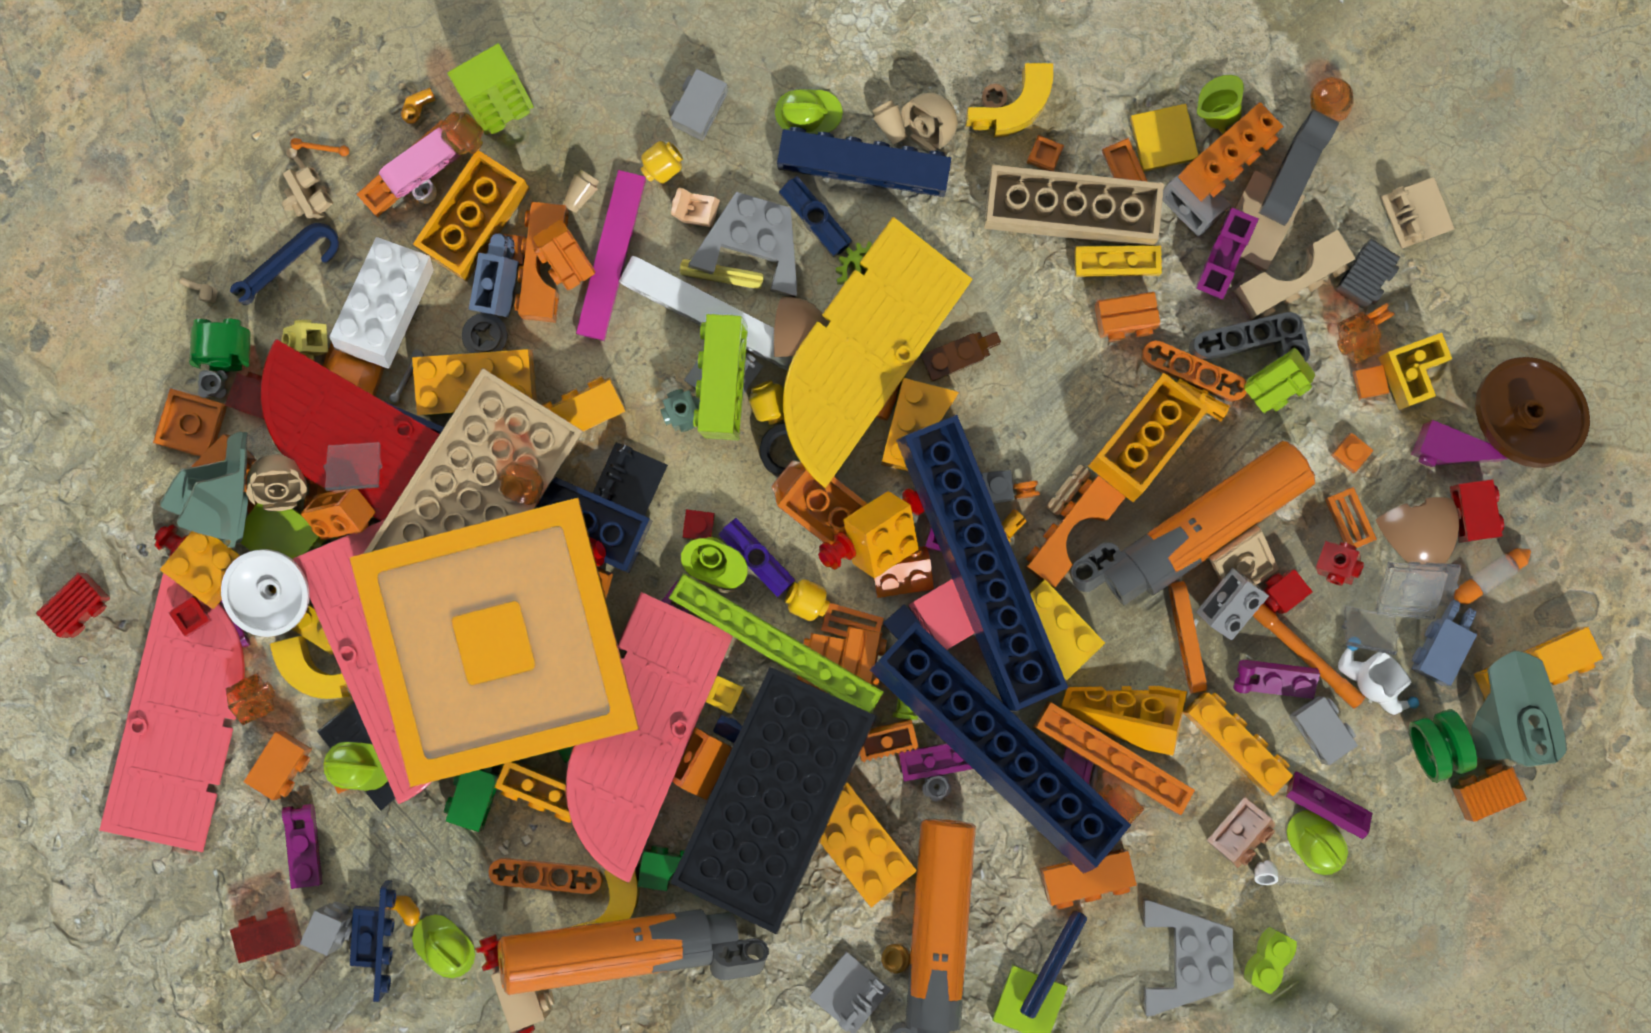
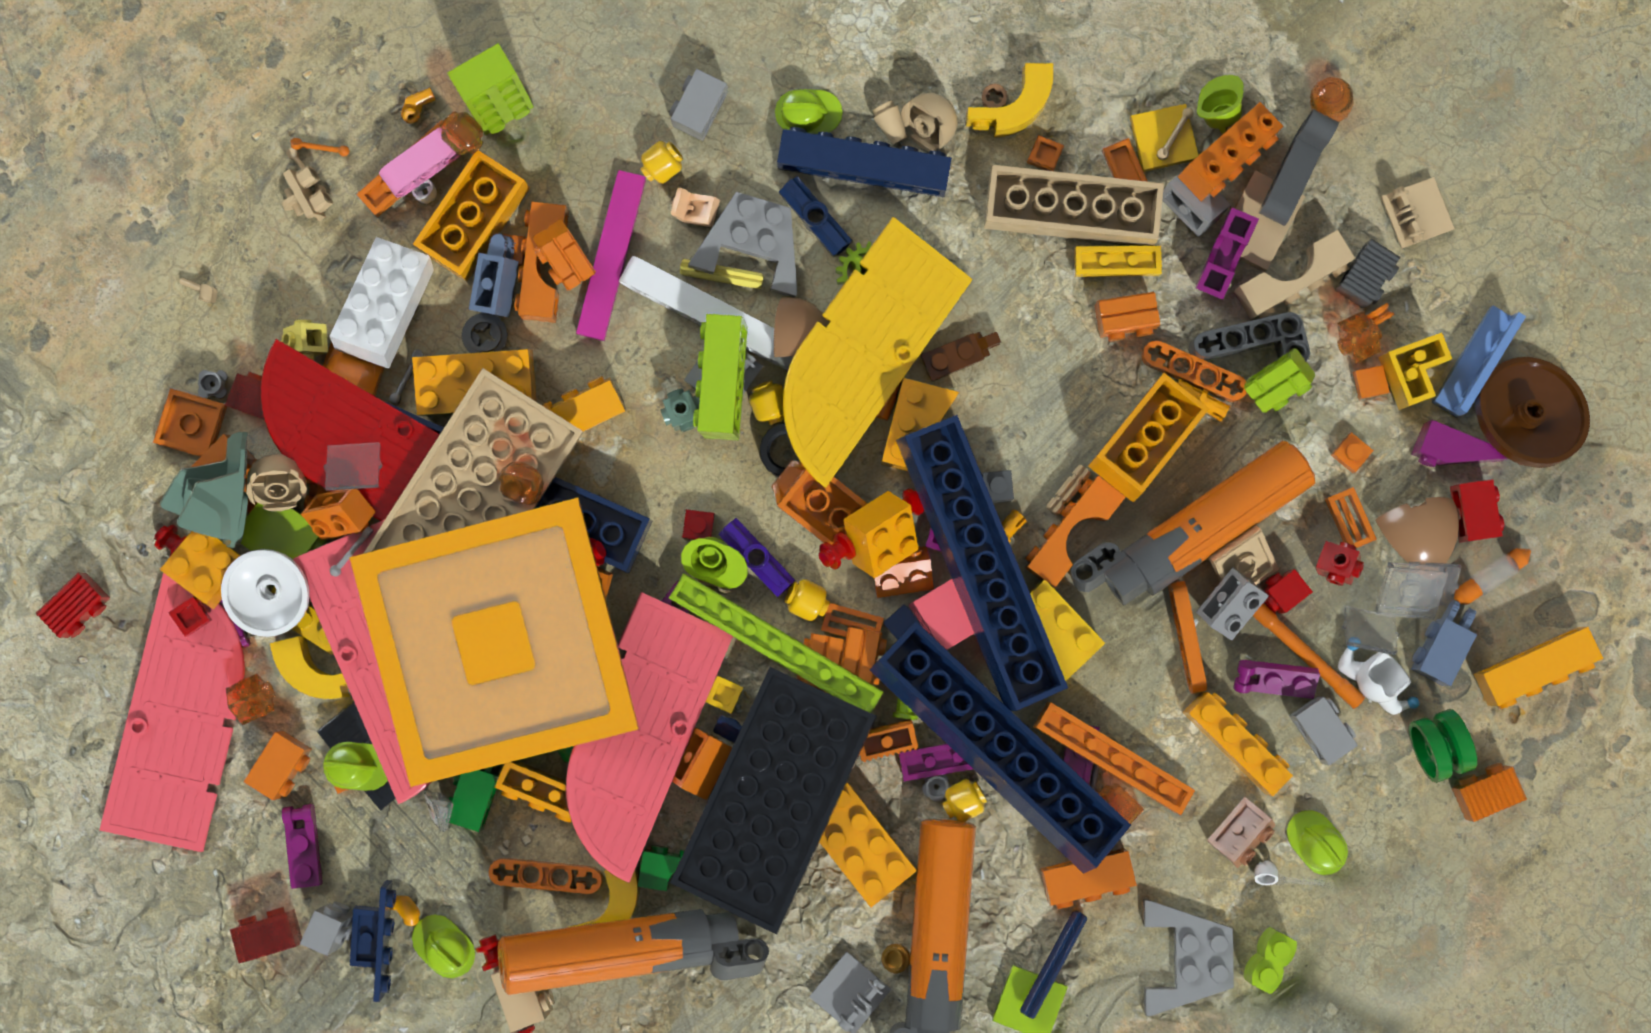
green brick [189,318,251,372] -> none
dark blue piece [230,223,339,305] -> none
tan cone [562,169,600,213] -> none
black hinge [593,442,668,516] -> none
orange bush [1013,481,1040,499] -> none
light orange wedge [1061,686,1187,756] -> none
magenta plate [1286,771,1373,839] -> none
sand green piece [1472,651,1567,767] -> none
none -> light grey hinge [330,526,374,577]
none -> clear slope [424,790,454,832]
none -> yellow head [942,779,987,822]
none -> tan hinge [1157,108,1193,160]
none -> medium blue fence [1432,305,1526,417]

